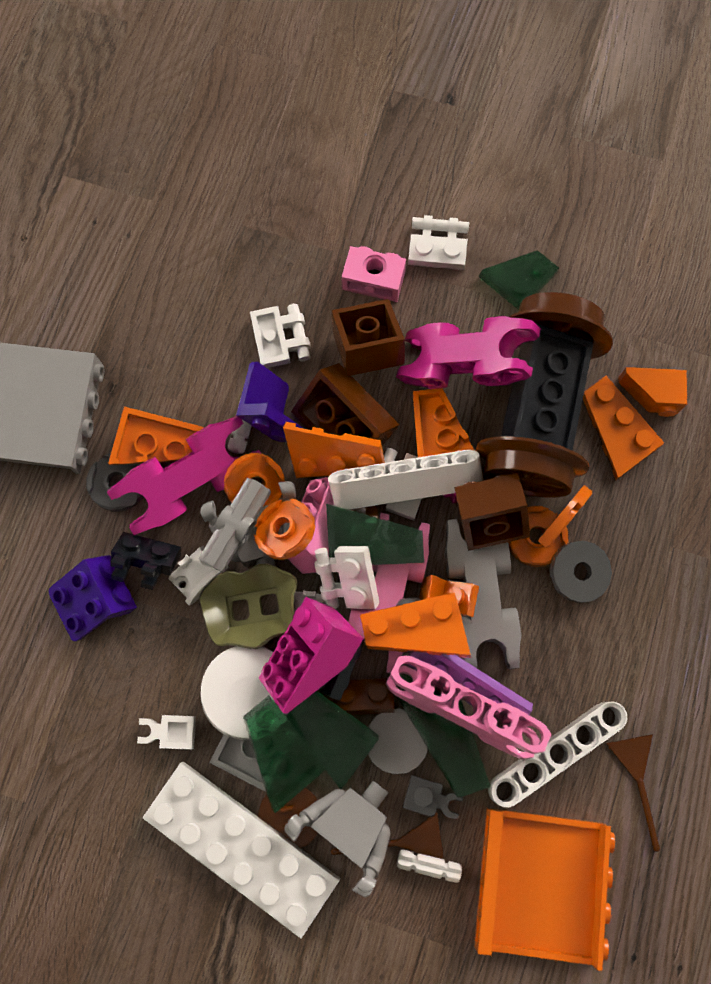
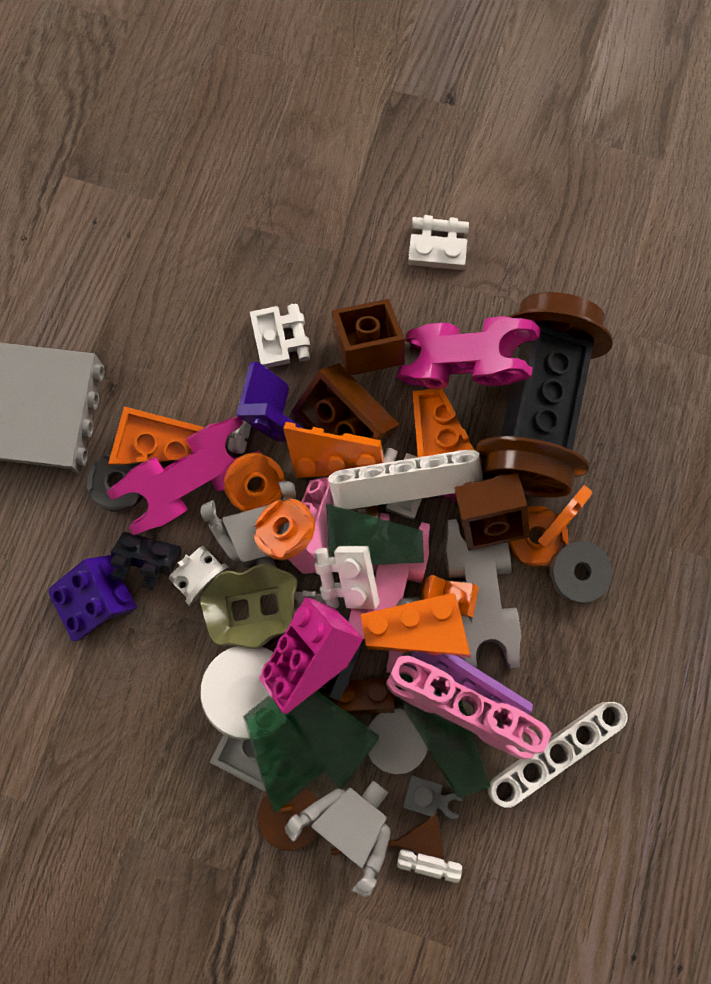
white plate [137,715,196,749] -> none
white plate [142,761,340,938] -> none
light grey piece [199,477,271,573] -> none
bright pink brick [342,246,406,302] -> none
orange panel [474,808,615,971] -> none
clear green wing [479,250,559,310] -> none
orange wing [583,375,664,480] -> none
reddish brown piece [606,734,660,852] -> none
orange slope [619,367,687,417] -> none

